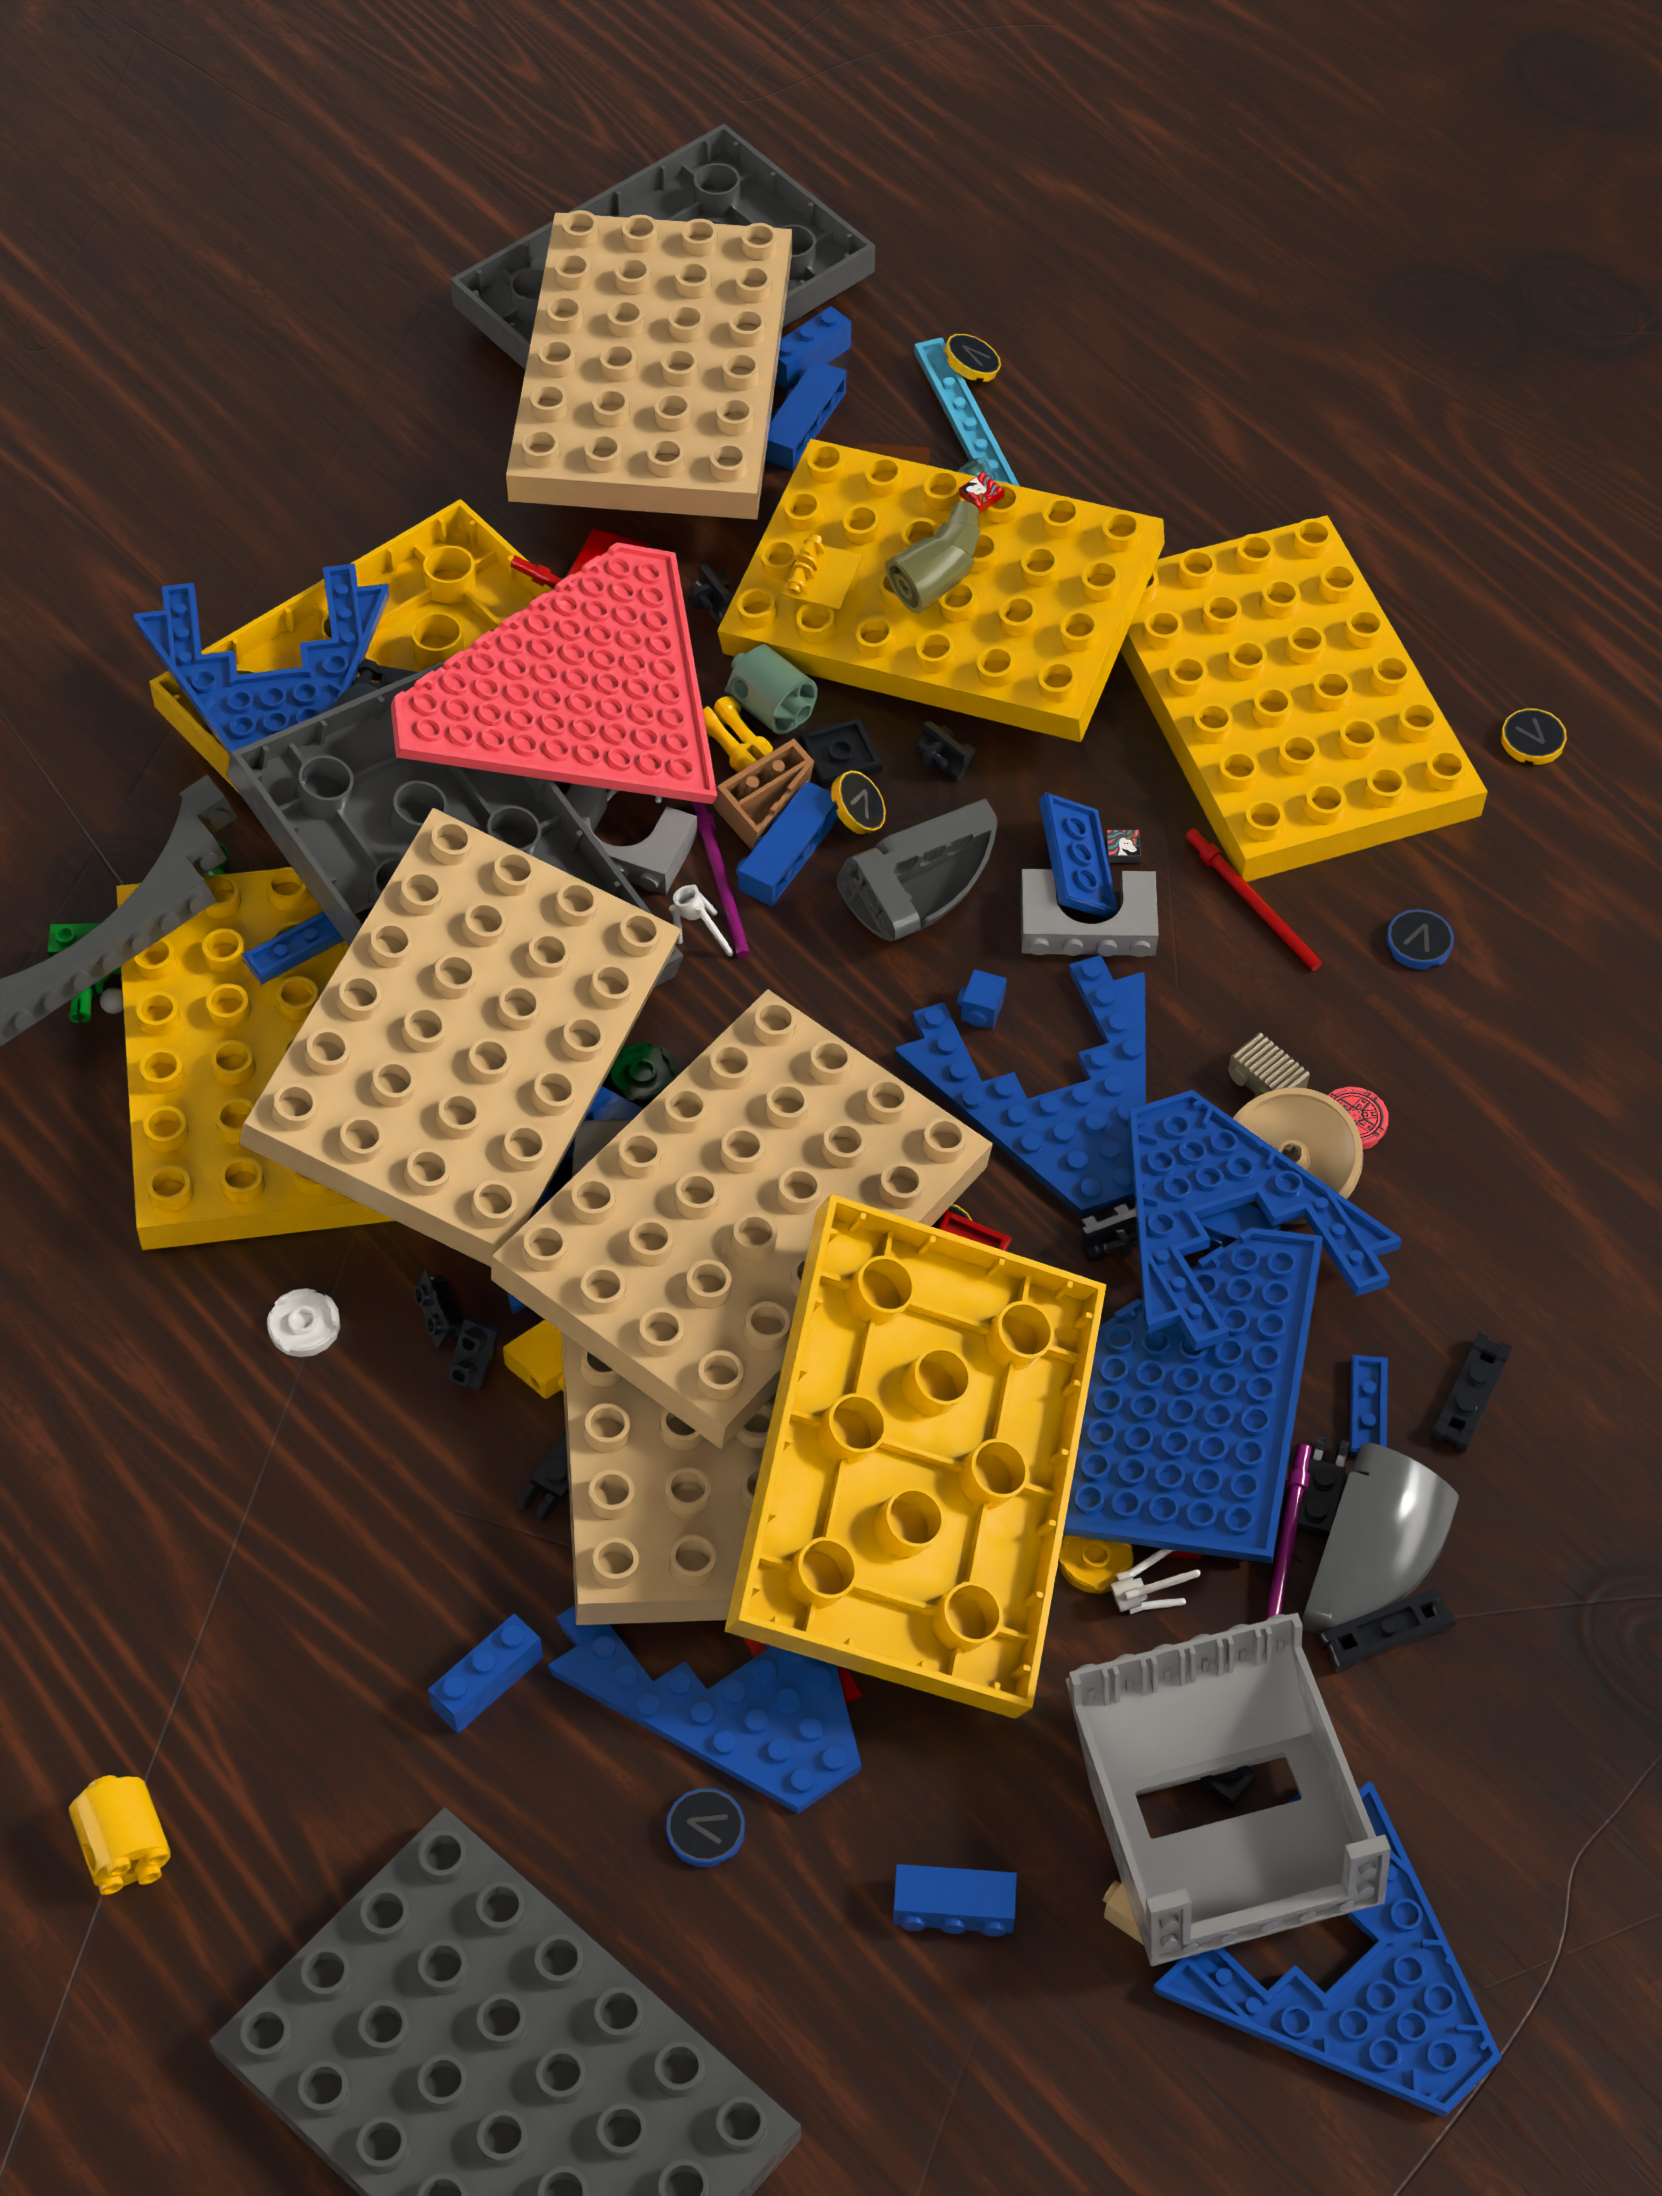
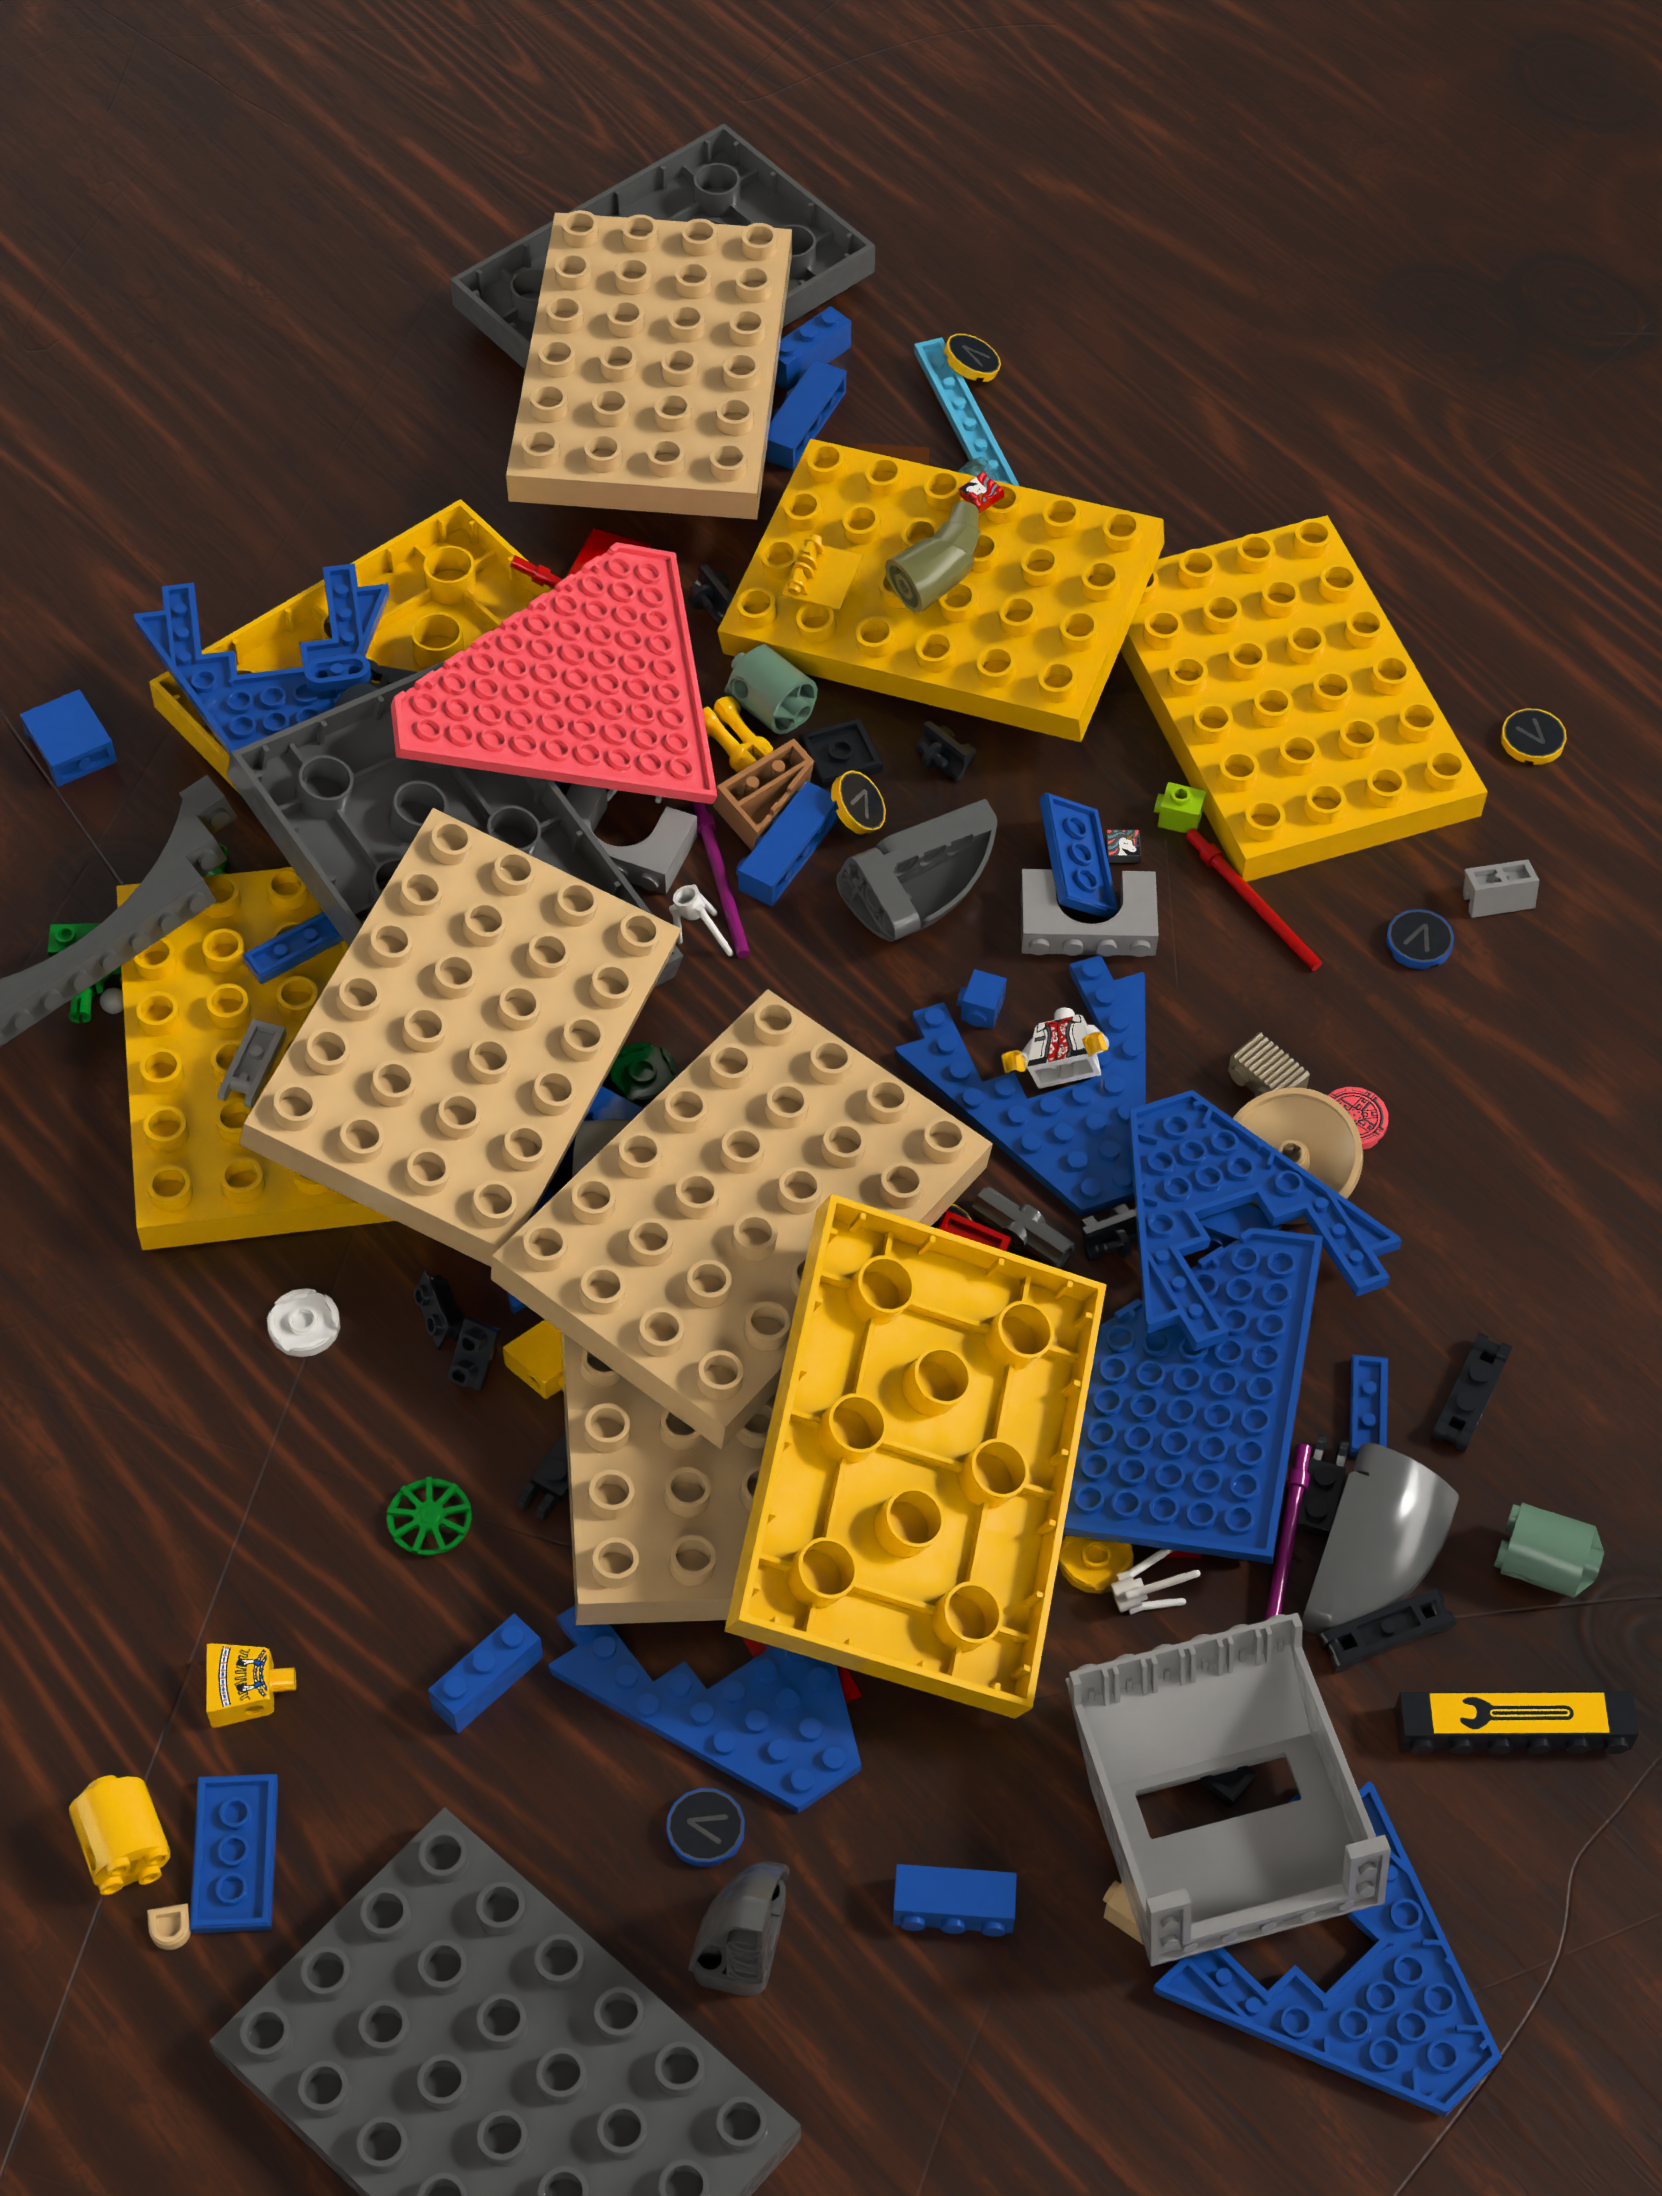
none -> blue panel [20,689,117,787]
none -> tan tile [147,1903,191,1950]
none -> blue tile [189,1774,279,1934]
none -> yellow torso [206,1643,296,1728]
none -> light grey hinge [217,1019,287,1108]
none -> blue plate [304,654,371,692]
none -> green wheel [387,1476,472,1556]
none -> dark grey panel [688,1861,789,1997]
none -> dark grey piece [971,1186,1075,1268]
none -> torso [1001,1007,1109,1089]
none -> lime brick [1154,782,1206,834]
none -> brick [1395,1691,1639,1755]
none -> light grey hinge [1463,859,1539,918]
none -> sand green cylinder [1494,1502,1604,1598]

